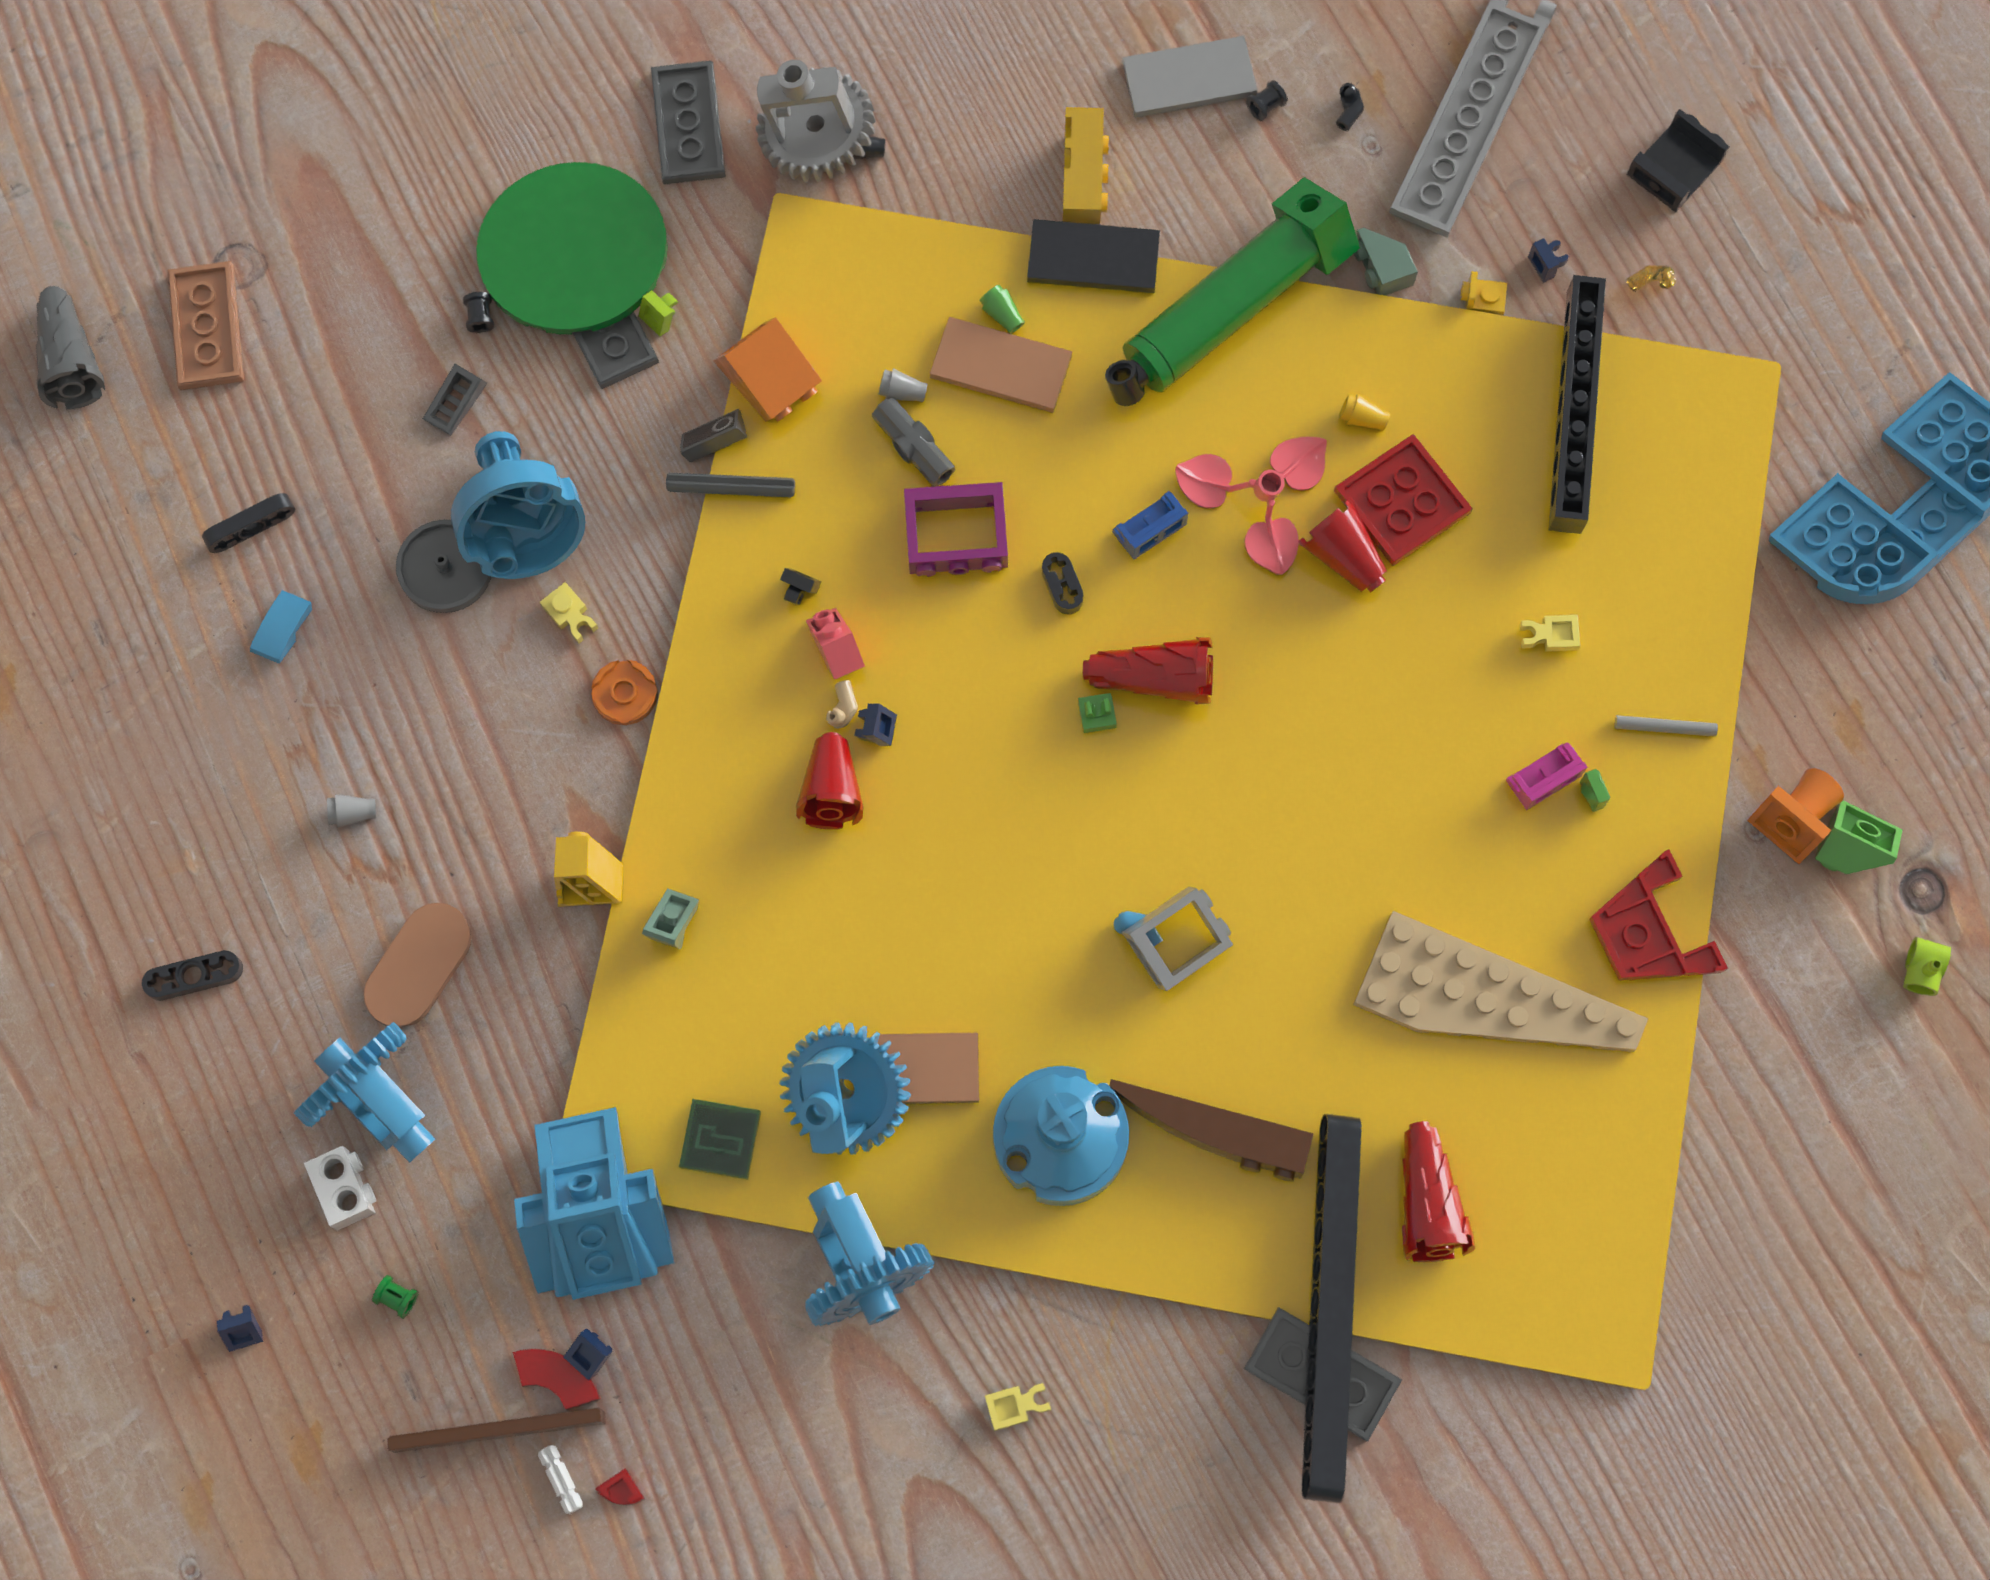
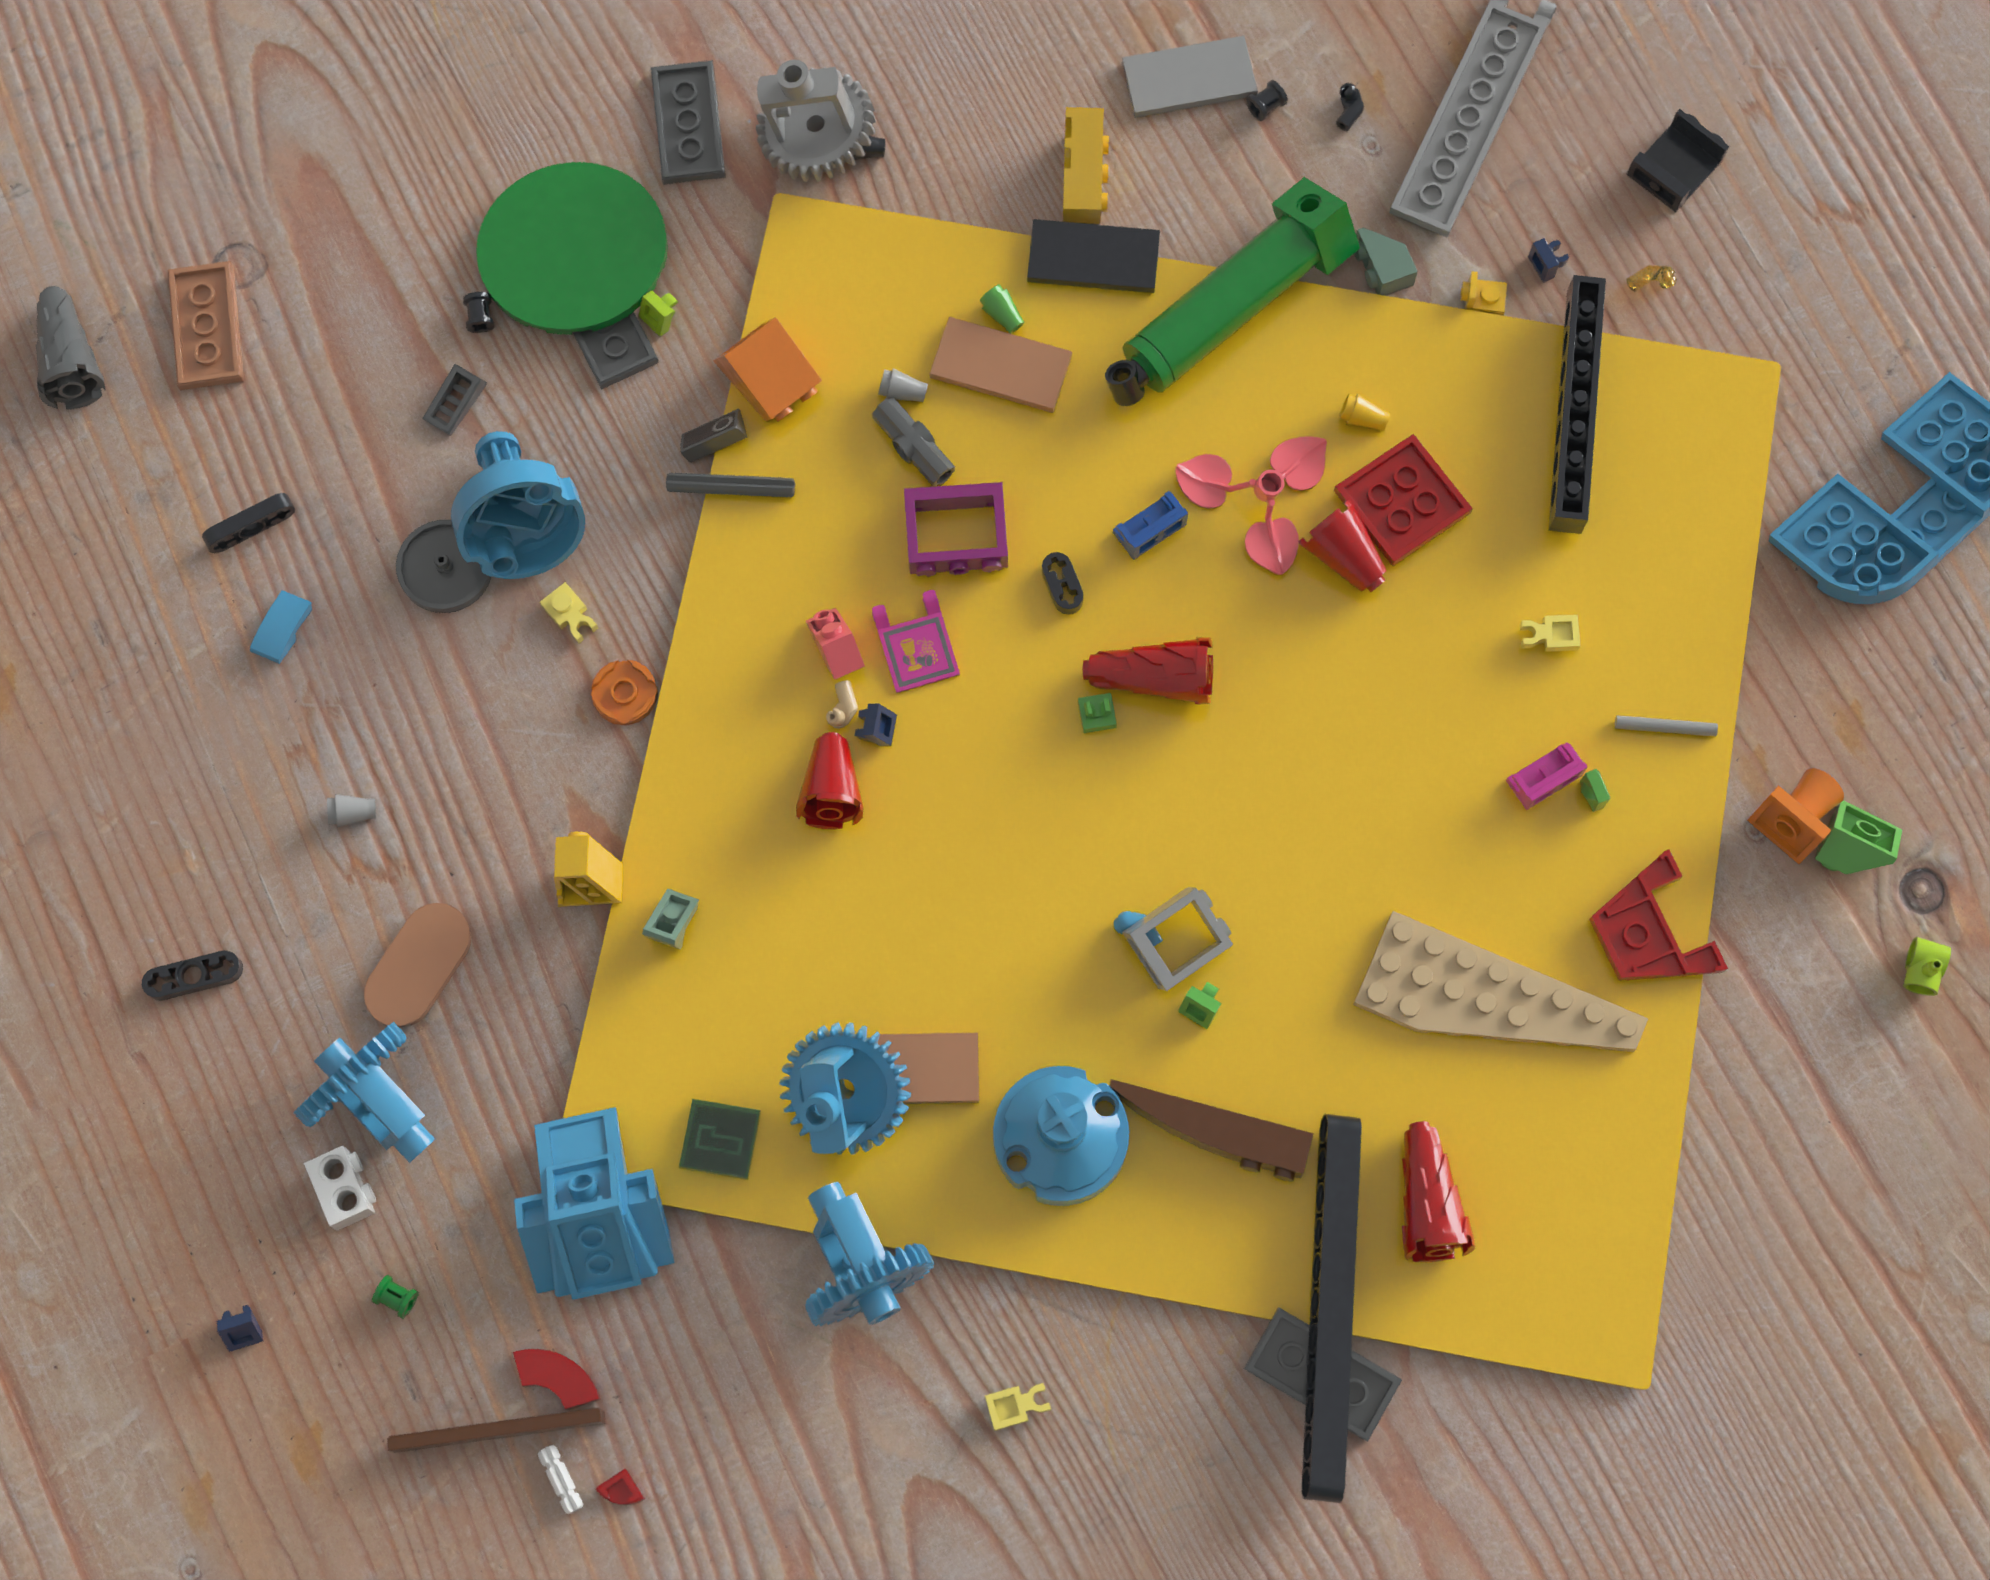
dark blue tile [563,1328,613,1380] -> none
black tile [780,568,822,605] -> none
none -> dark pink flag [872,590,960,693]
none -> bright green tile [1178,982,1222,1029]

